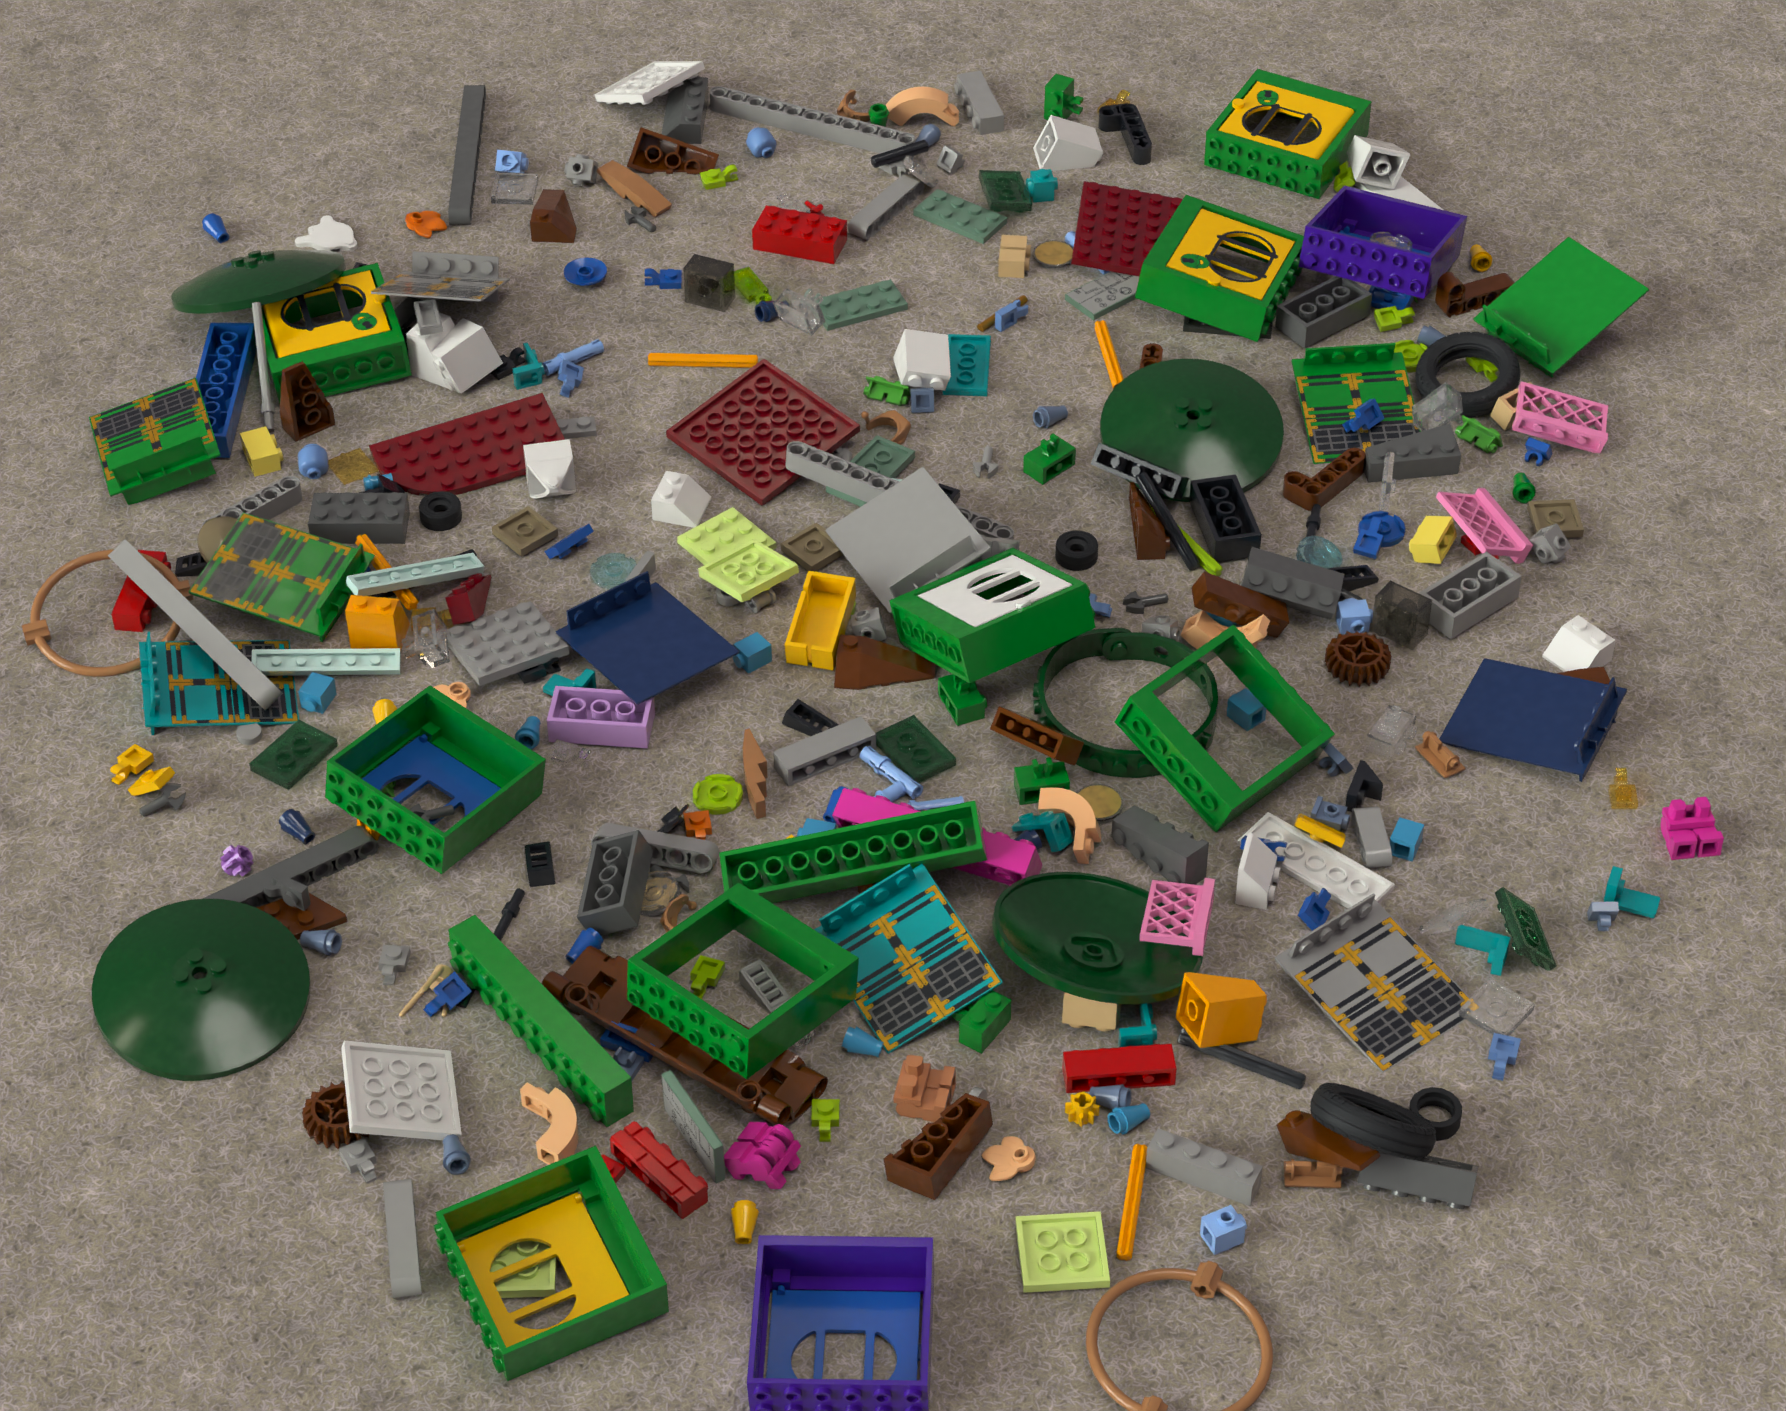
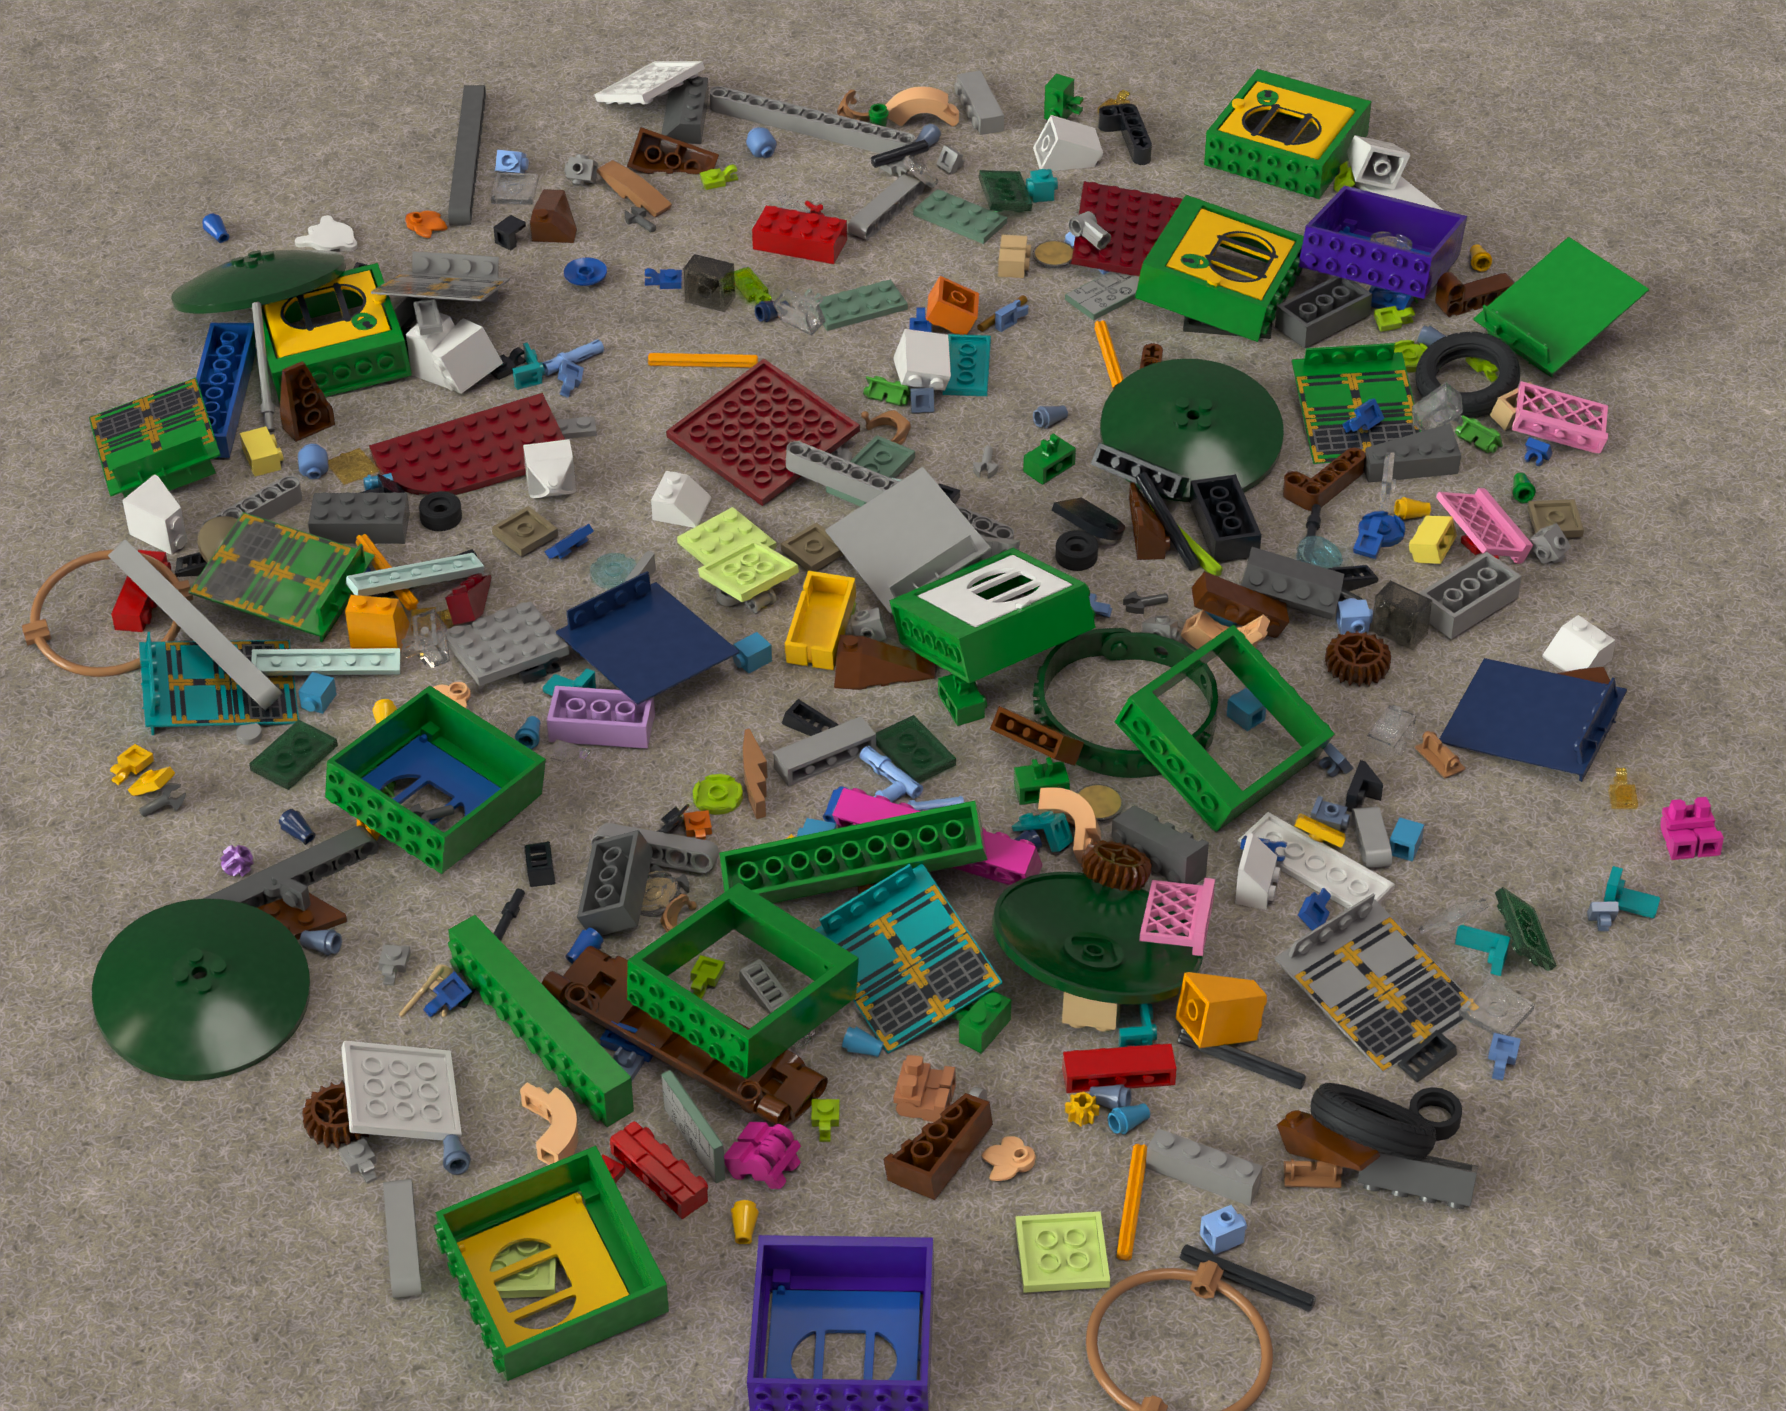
none -> white slope [123,475,187,555]
none -> black panel [493,215,526,251]
none -> blue plate [909,307,932,333]
none -> orange brick [926,276,979,335]
none -> black tile [1051,497,1125,540]
none -> light grey piece [1068,211,1111,250]
none -> reddish brown gear [1081,840,1152,891]
none -> black axle [1180,1244,1316,1312]
none -> yellow cone [1394,497,1431,520]
none -> black slope [1398,1030,1457,1082]

